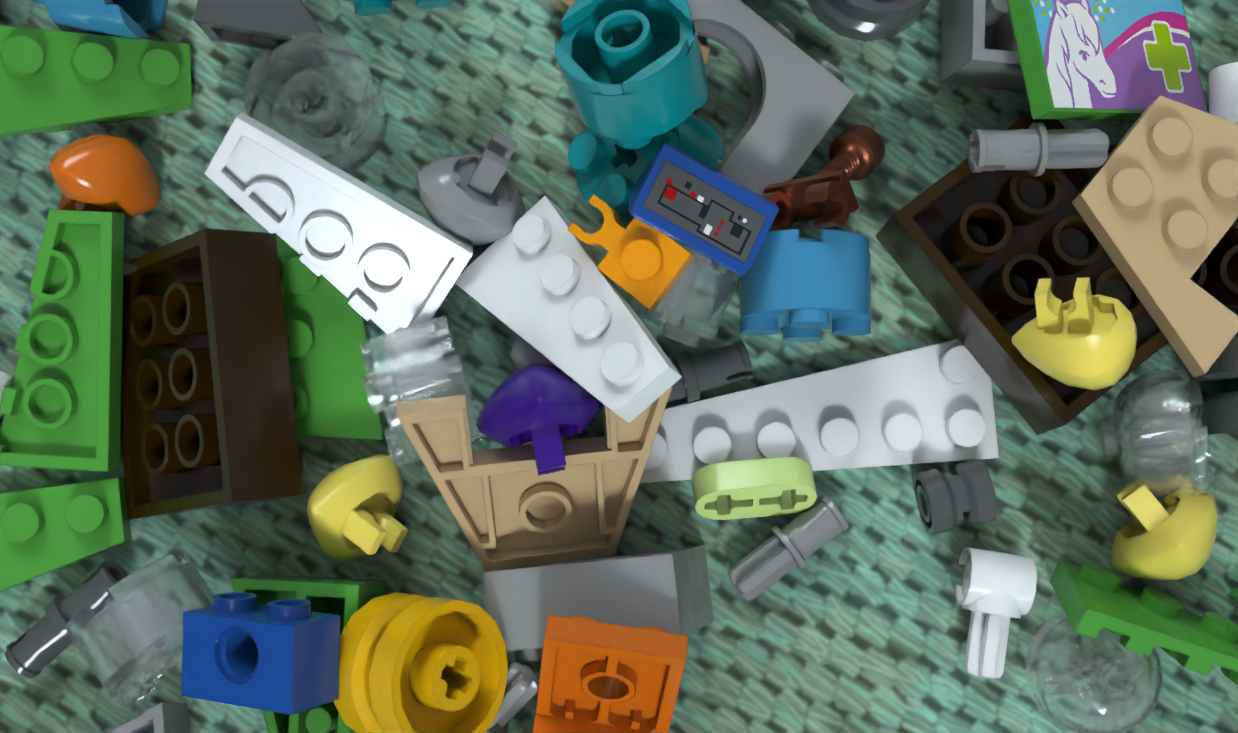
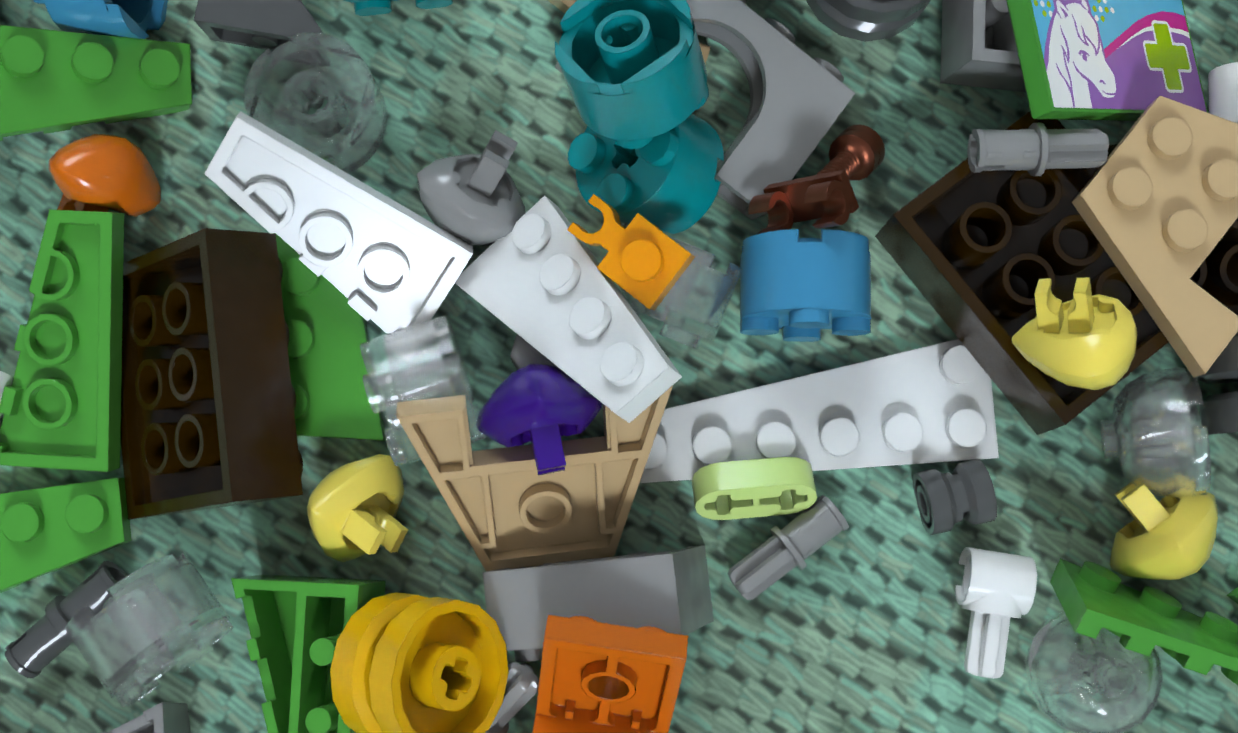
blue brick [181,592,340,715] -> none
slope [628,140,779,277] -> none
dark grey pin [667,340,753,403] -> none

